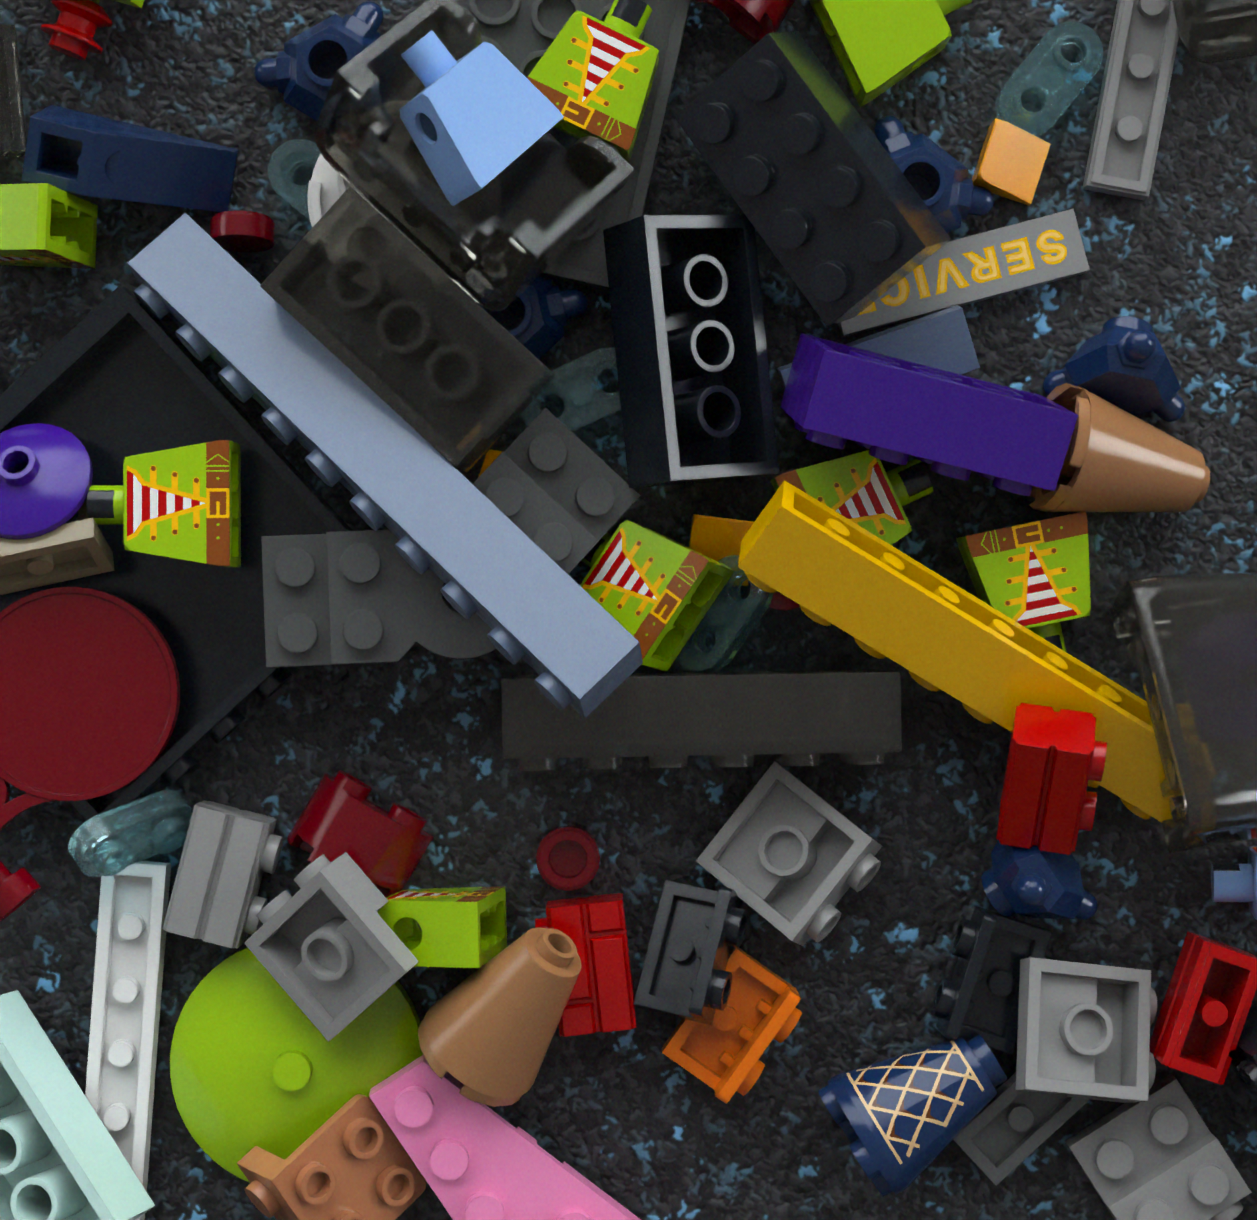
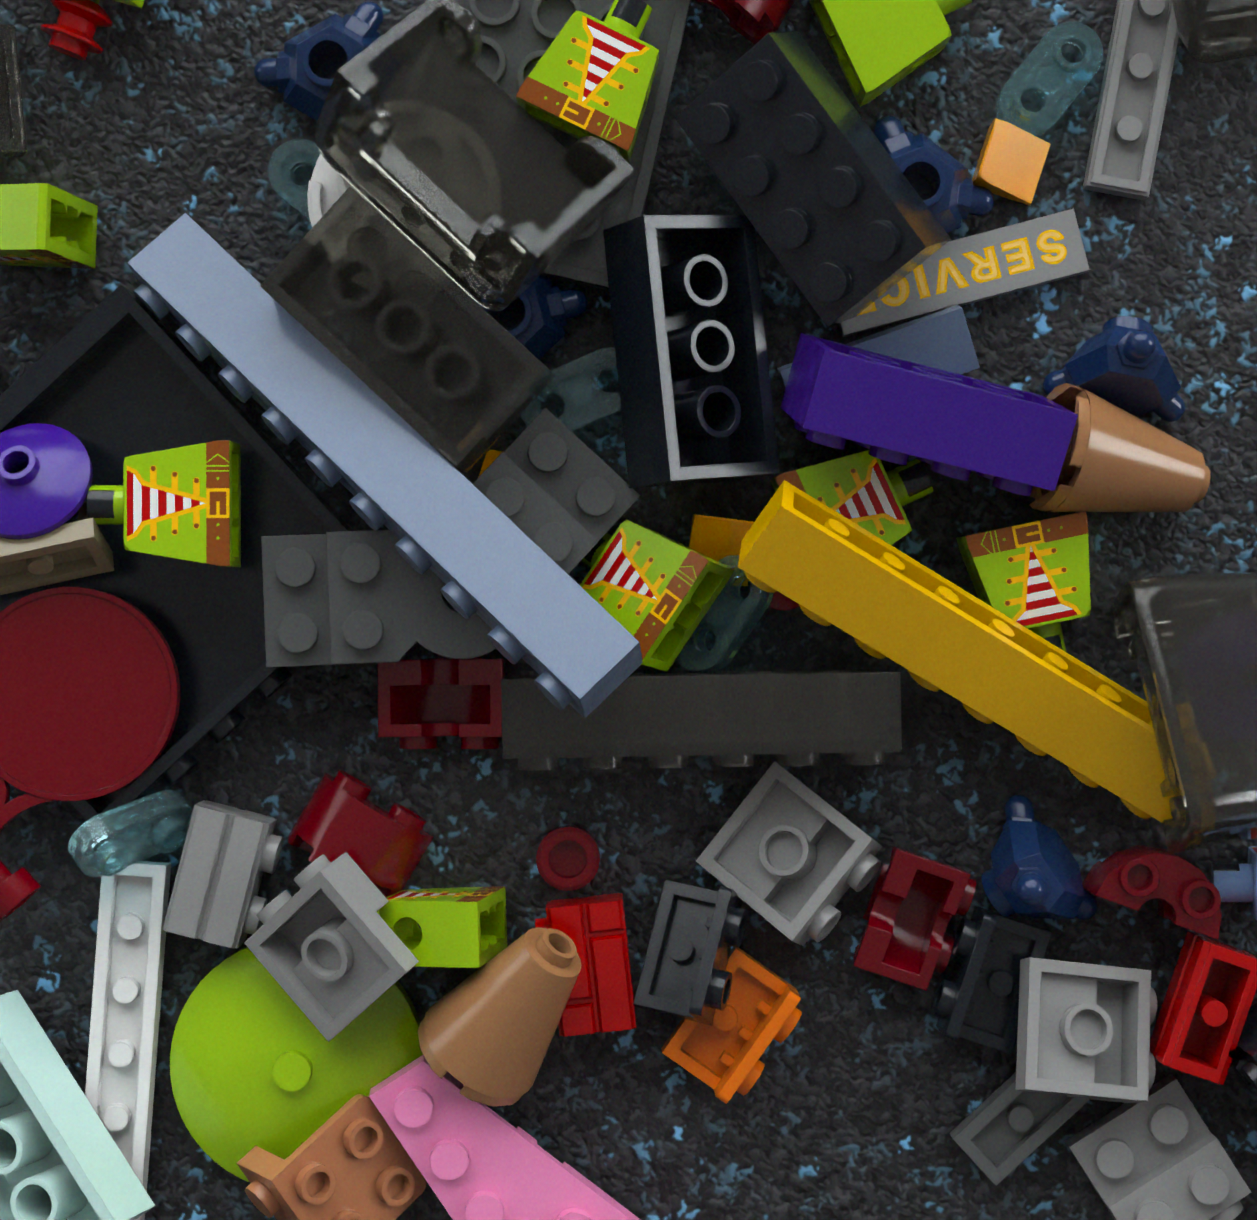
dark blue slope [22,105,239,212] -> none
dark red tile [210,210,275,252] -> none
light blue torso [399,30,564,206] -> none
dark blue cone [818,1034,1008,1197] -> none
red brick [996,703,1107,855] -> none
none -> dark red cylinder [377,658,504,749]
none -> dark red cylinder [853,847,976,991]
none -> dark red cylinder [1082,845,1222,940]

